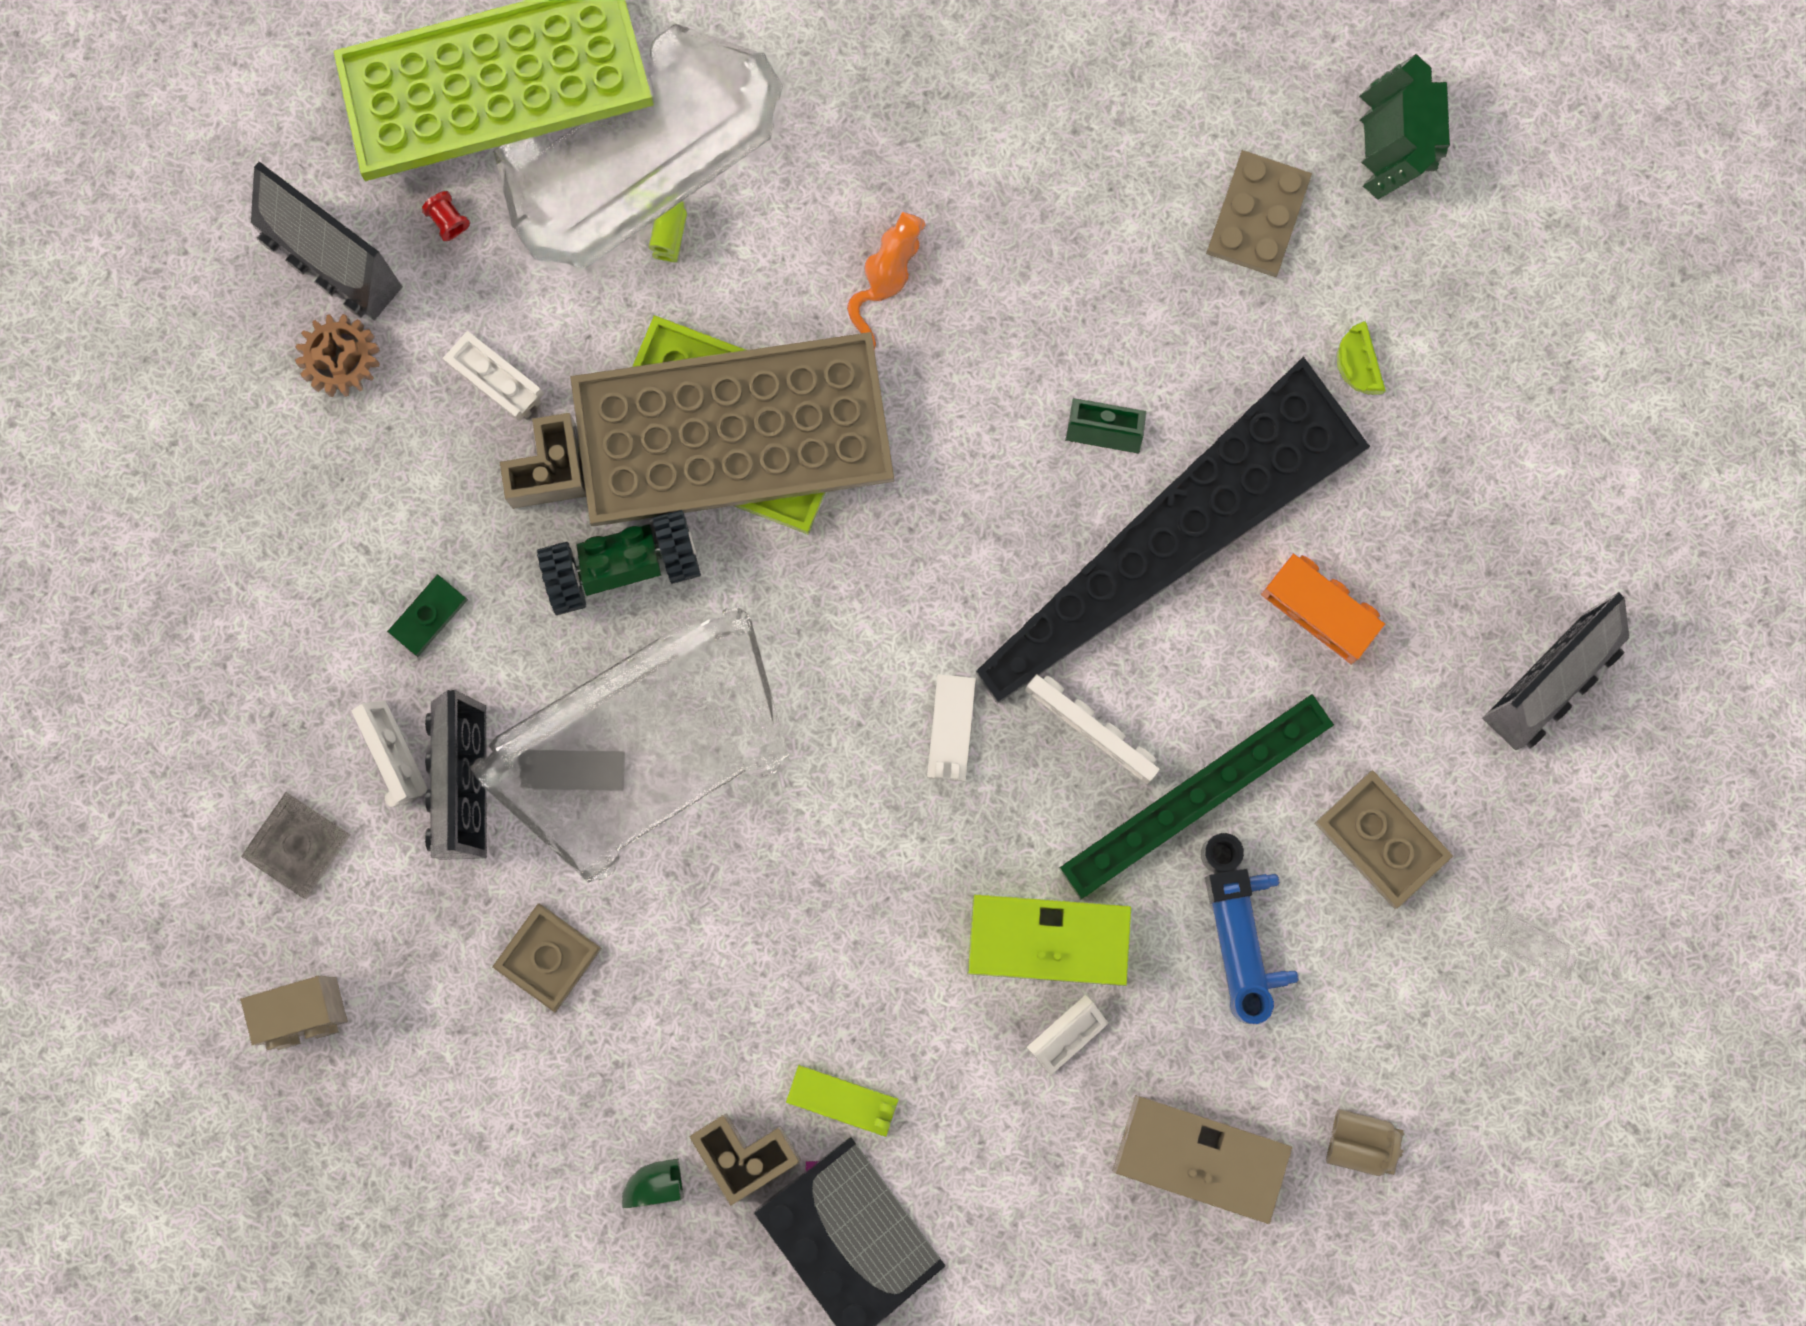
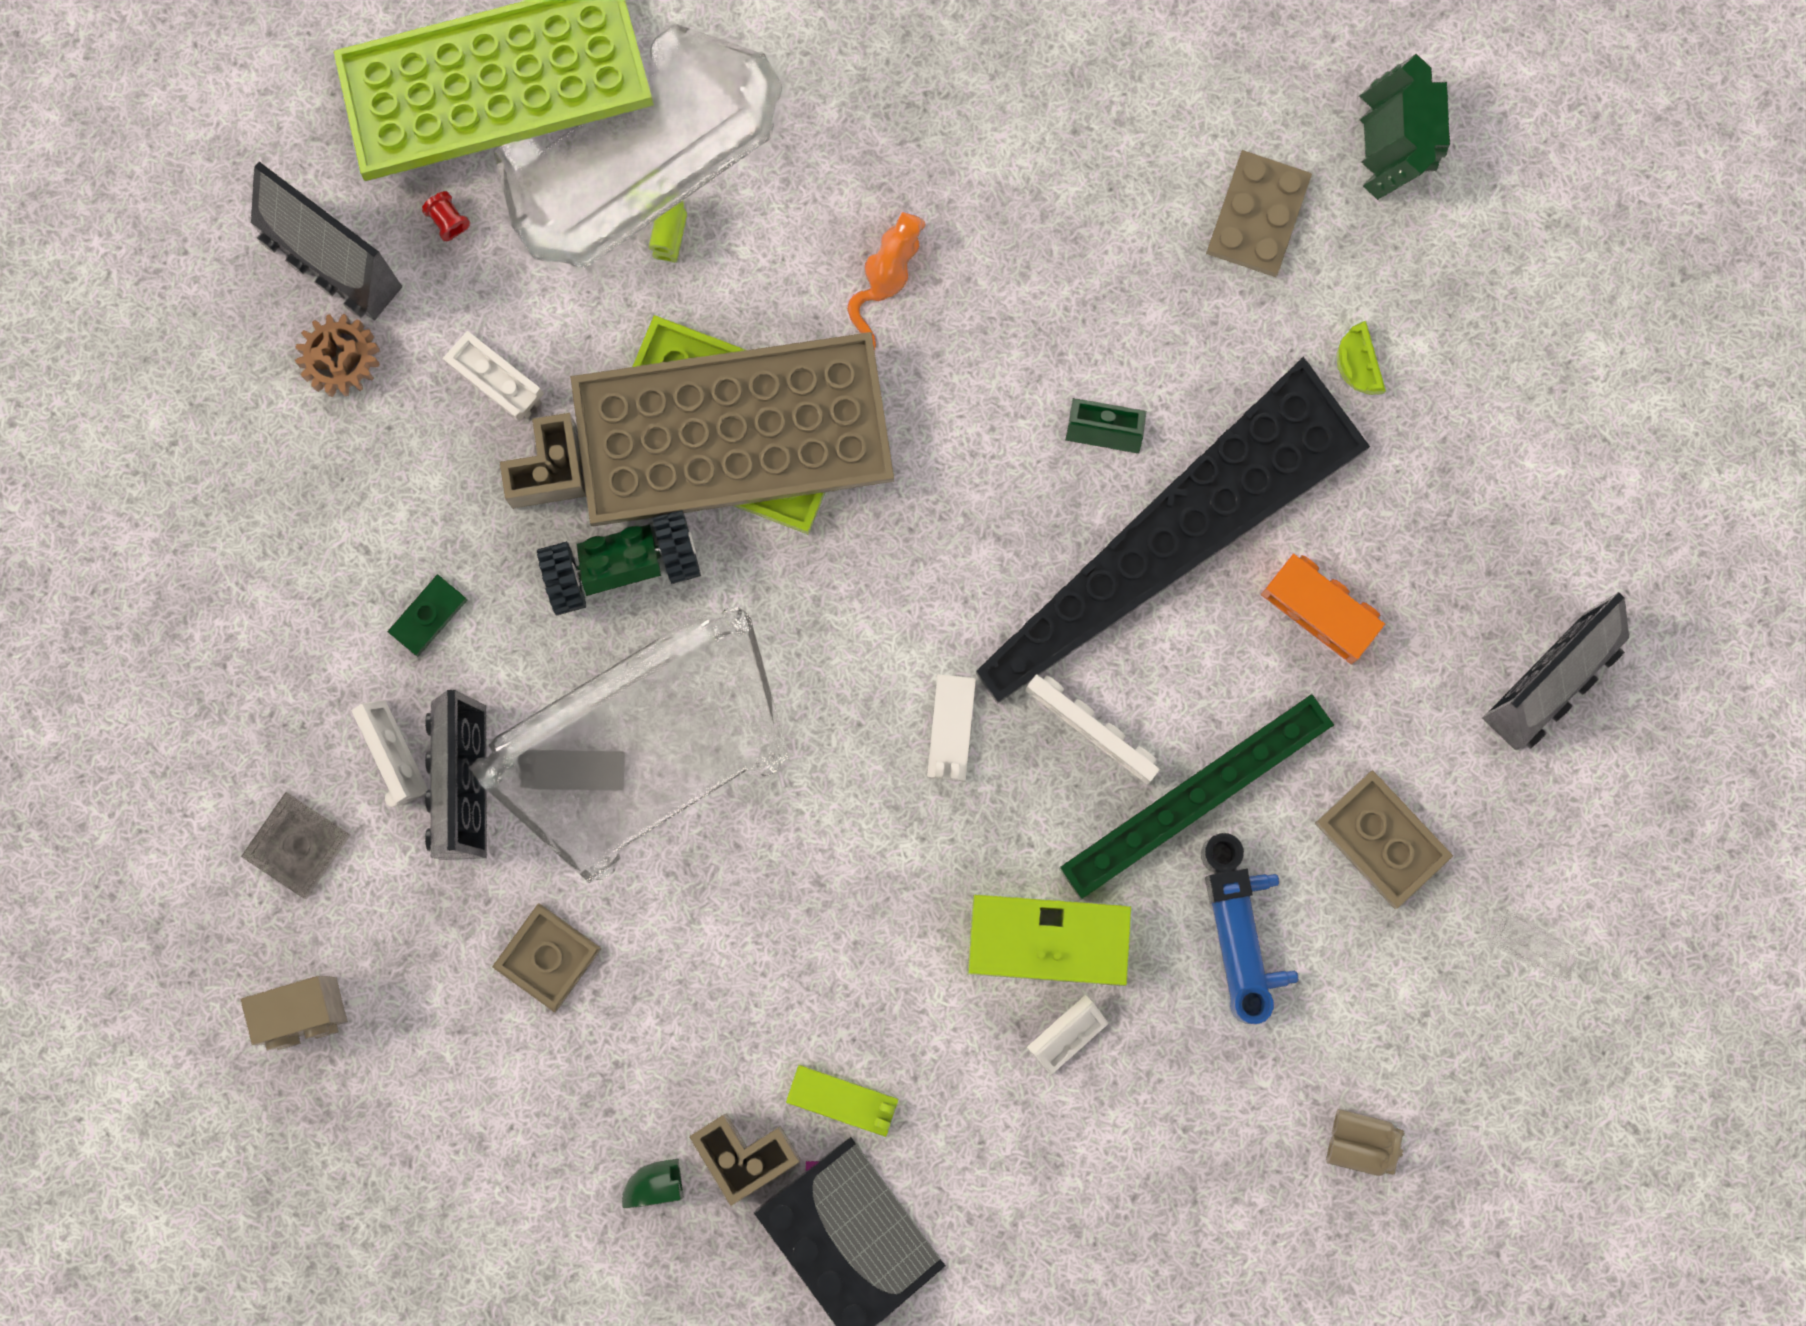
dark tan brick [1112,1095,1292,1225] -> none

